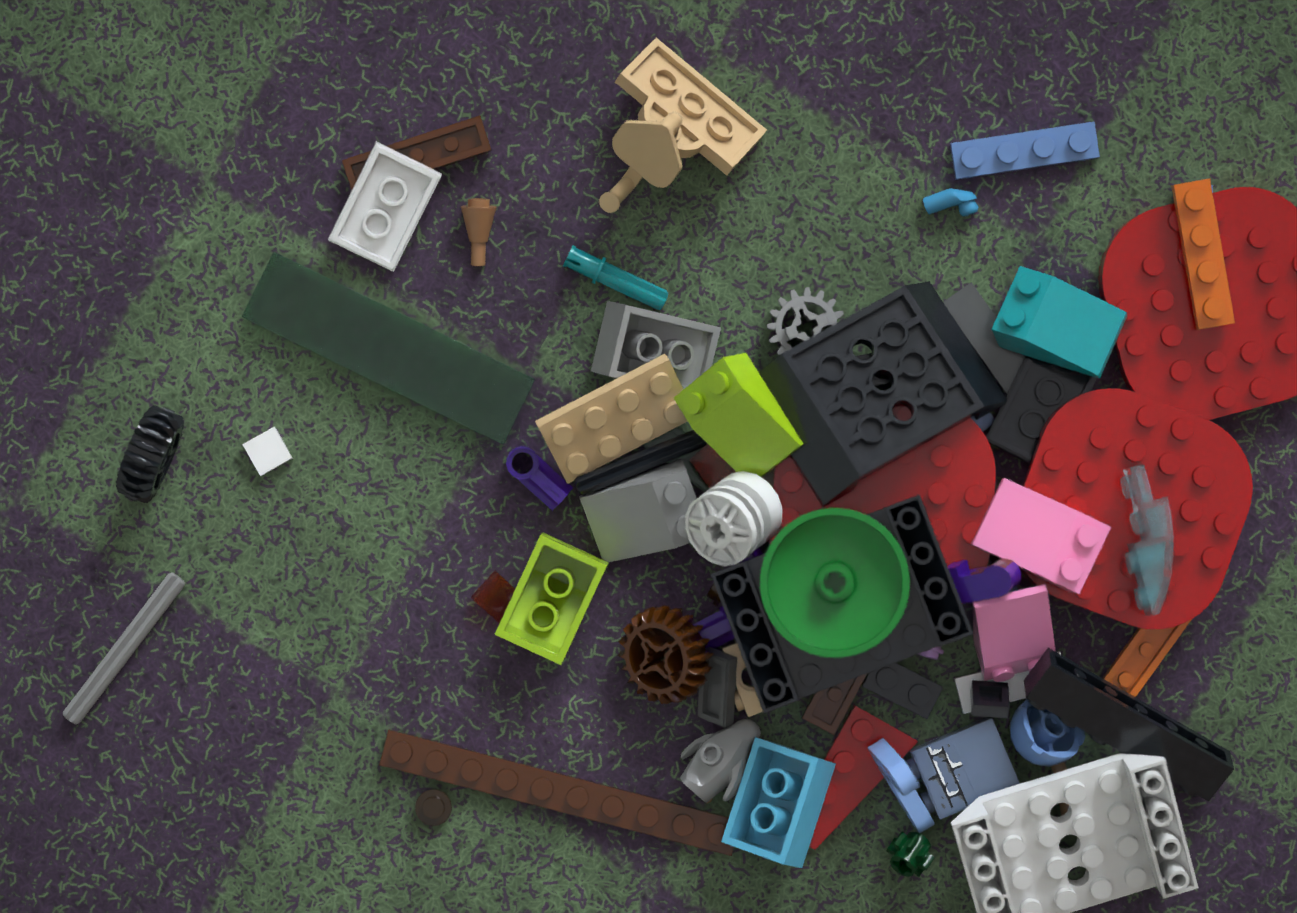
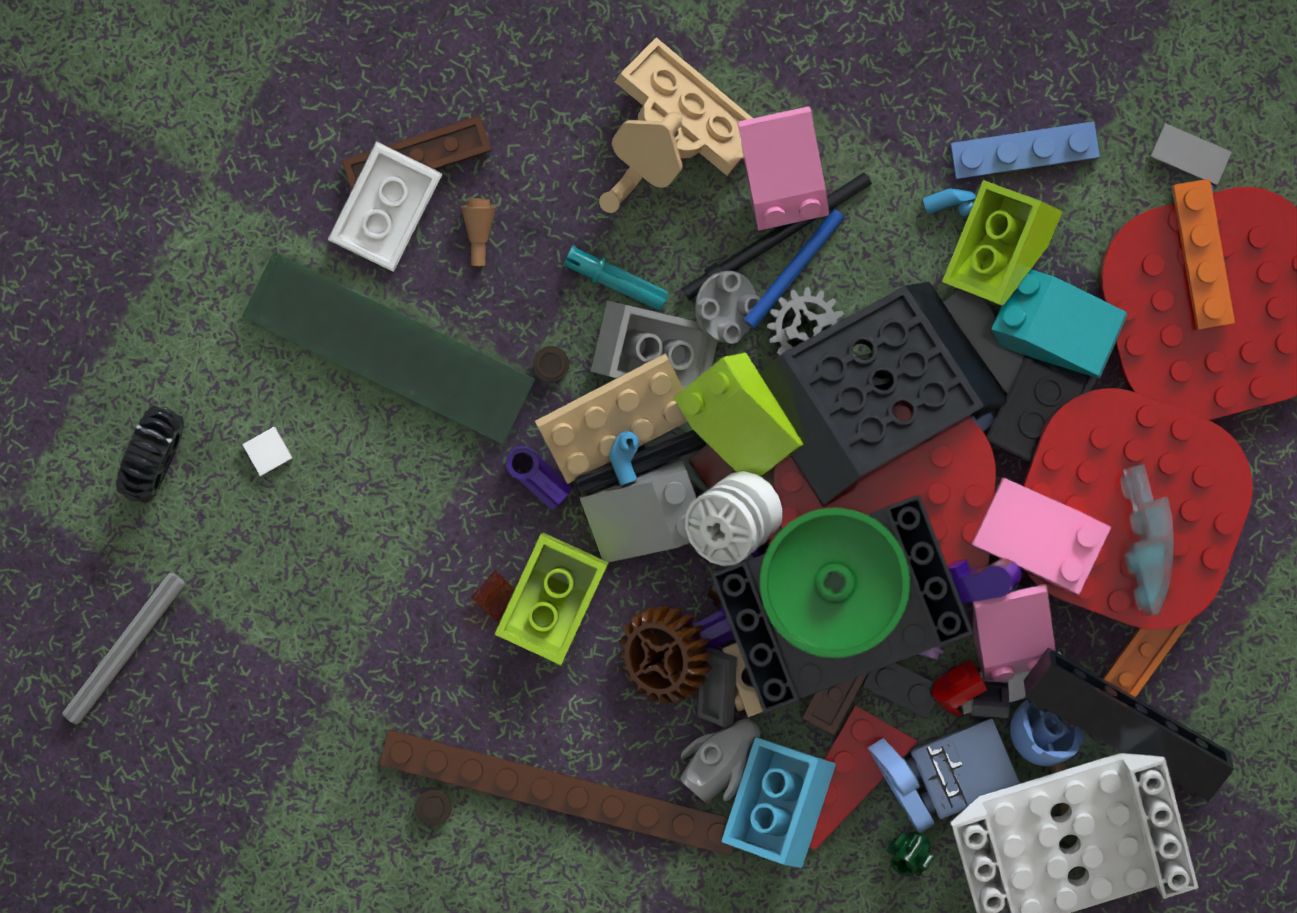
none -> dark brown plate [533,346,569,383]
none -> dark azure arm [609,431,639,486]
none -> black bar [681,172,872,301]
none -> light grey dish [695,271,760,344]
none -> bright pink slope [737,106,829,231]
none -> blue bar [743,209,845,329]
none -> red plate [932,659,987,718]
none -> lime slope [942,180,1063,306]
none -> light grey tile [1149,123,1232,186]

